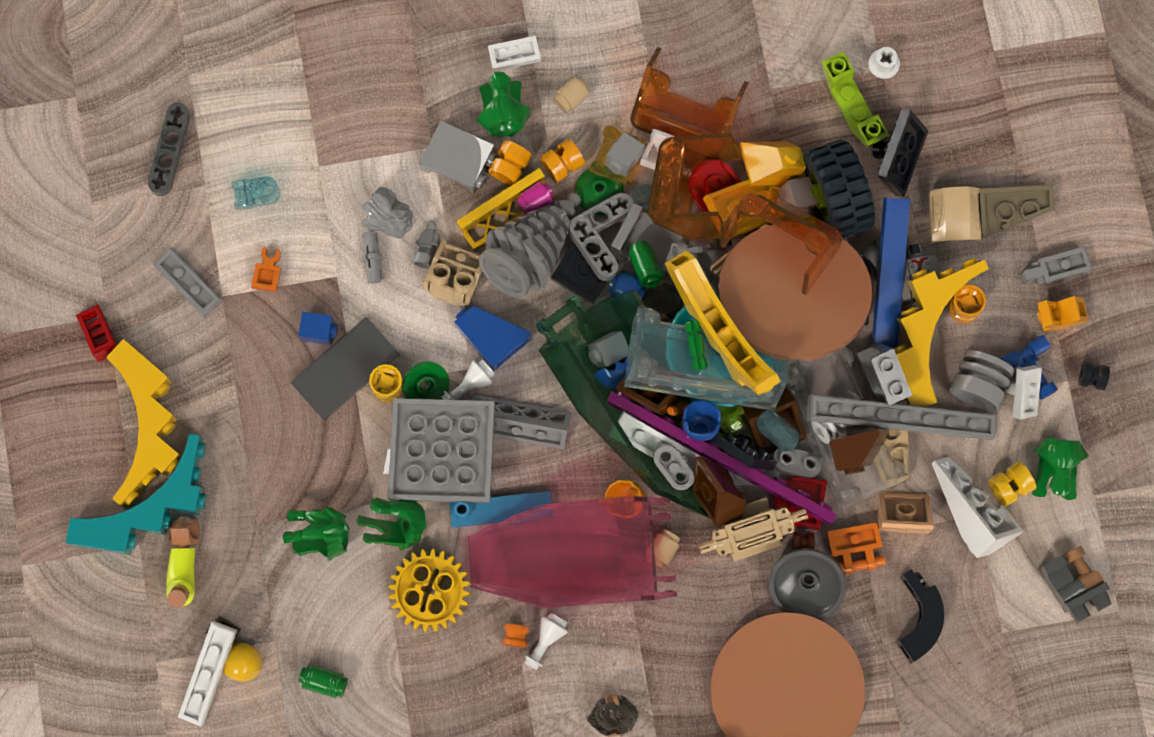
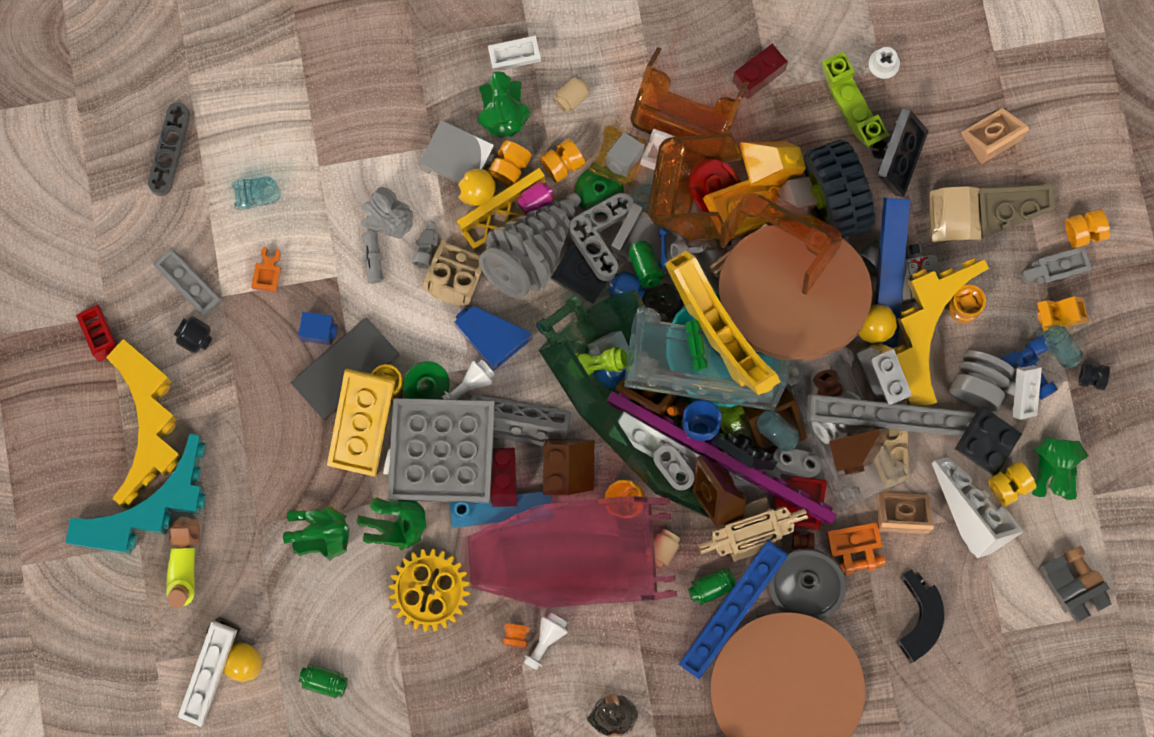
none -> black head [174,316,213,354]
none -> yellow tile [327,368,396,477]
none -> yellow hair [458,168,495,206]
none -> dark red brick [490,447,517,507]
none -> reddish brown slope [543,439,595,495]
none -> lime piece [570,347,628,378]
none -> blue hinge [658,228,668,269]
none -> blue tile [678,540,789,679]
none -> green head [688,568,736,605]
none -> dark red brick [732,43,788,100]
none -> copper wheel [813,369,843,397]
none -> yellow hair [858,304,897,343]
none -> black plate [955,406,1022,476]
none -> light nougat slope [961,108,1029,164]
none -> clear light blue head [1045,325,1083,368]
none -> light orange wheel [1065,208,1110,249]

